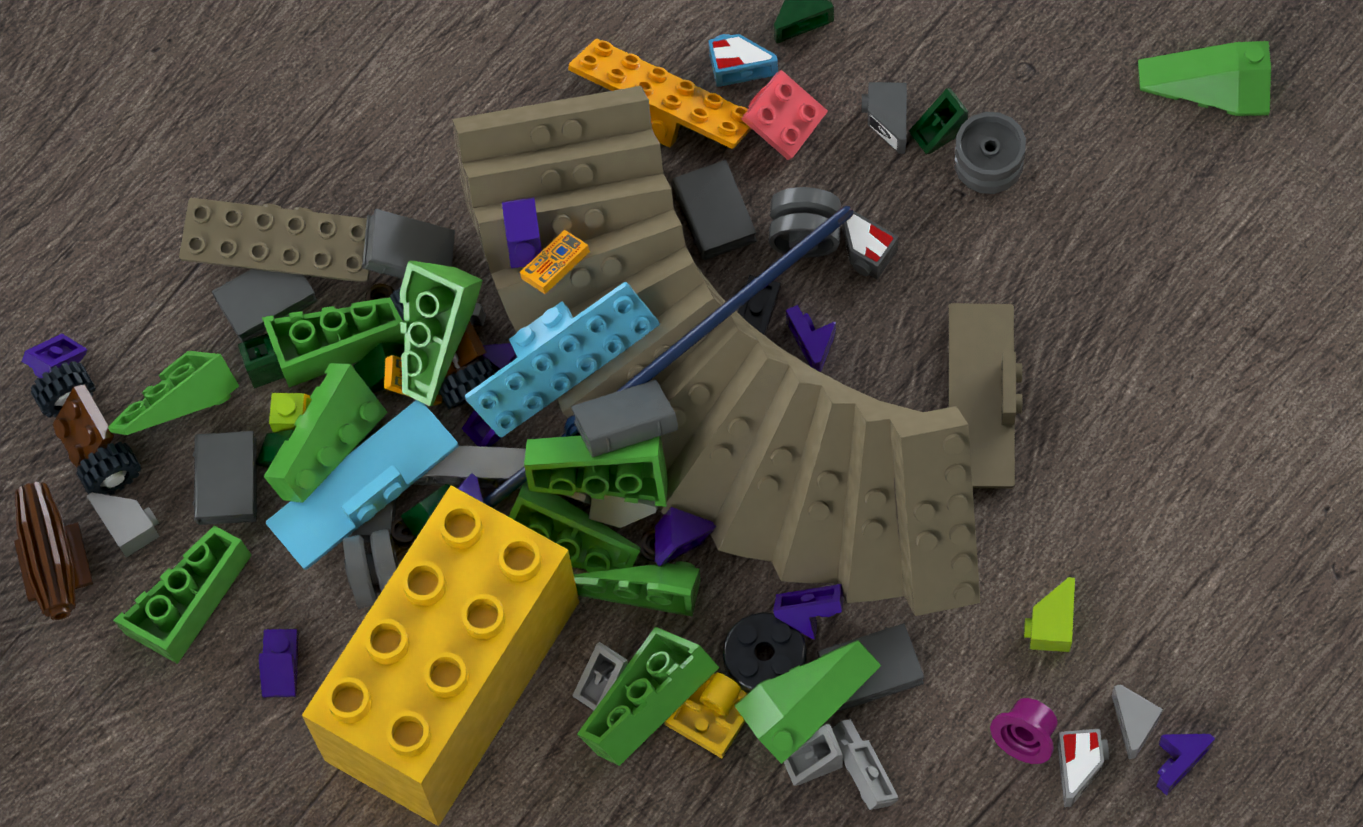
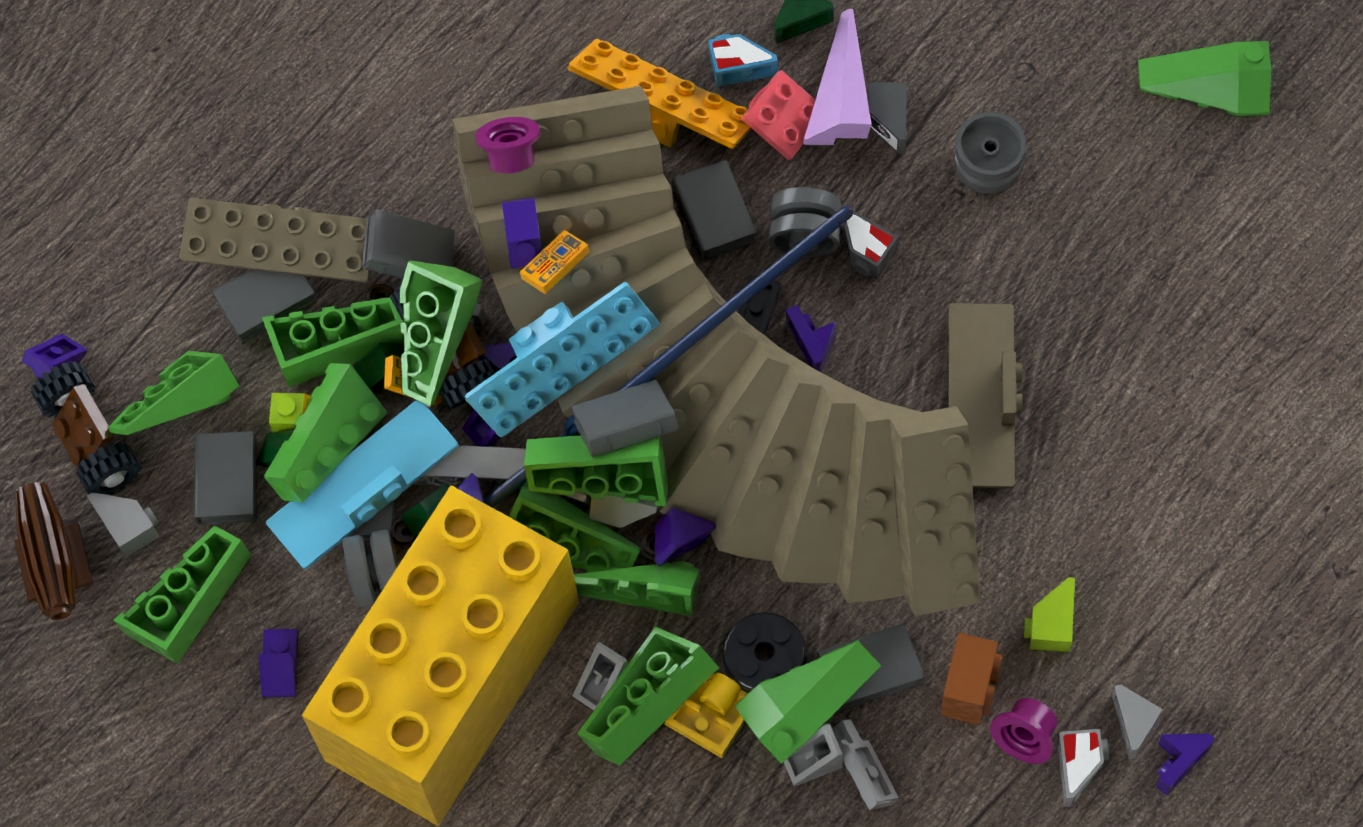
dark green slope [238,333,285,389] -> none
dark purple slope [773,584,844,639] -> none
dark green slope [909,88,969,155] -> none
none -> magenta piece [475,117,541,173]
none -> lavender wedge [803,9,871,145]
none -> dark orange brick [940,633,1003,725]

